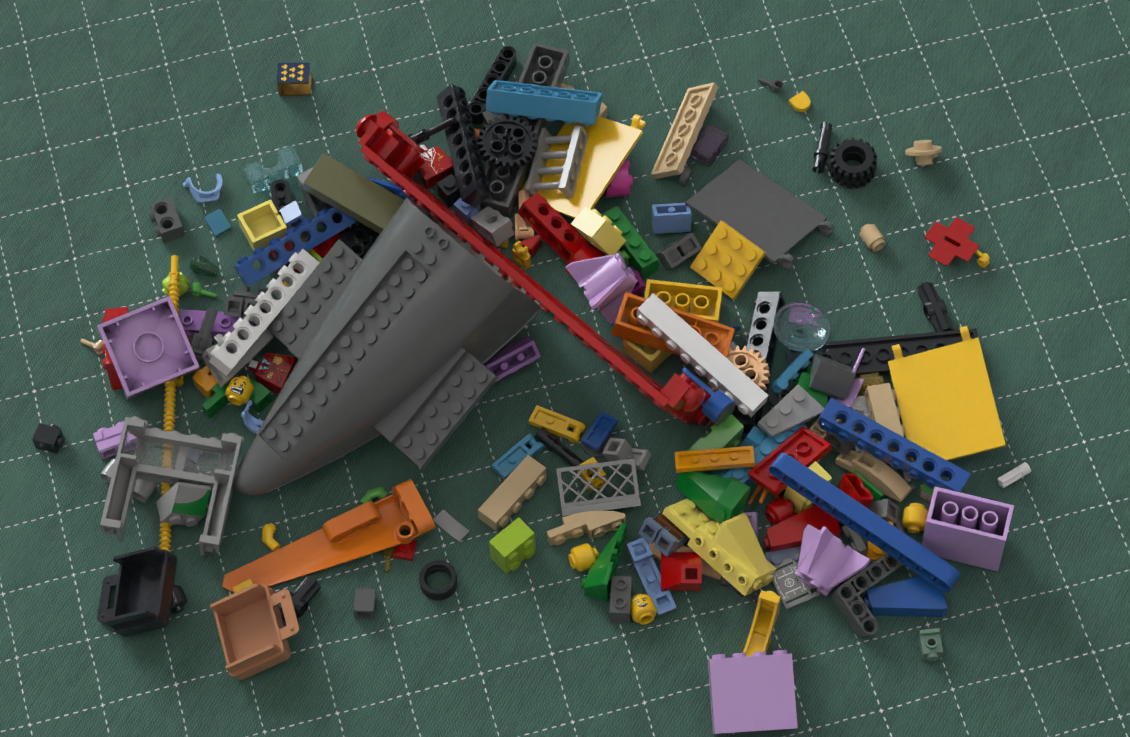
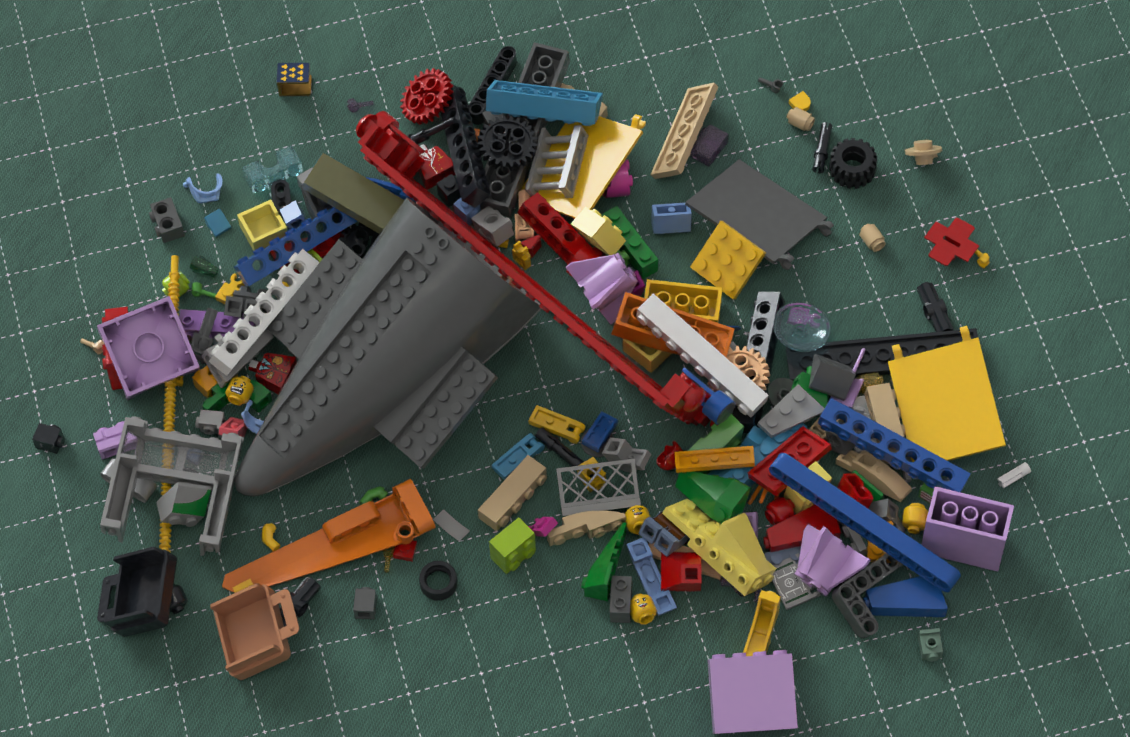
medium lavender brick [484,336,541,382] -> none
yellow head [568,543,599,572] -> none
dark grey brick [656,233,702,269] -> none
dark grey tile [678,167,693,186] -> none
dark azure plate [770,349,813,394] -> none
none -> light grey brick [195,410,226,438]
none -> yellow plate [215,273,244,304]
none -> coral slope [218,417,247,437]
none -> hand [347,98,374,113]
none -> red gear [400,68,453,125]
none -> dark pink plate [528,517,558,537]
none -> yellow head [625,505,650,535]
none -> red hair [656,441,683,470]
none -> tan brick [787,107,815,131]

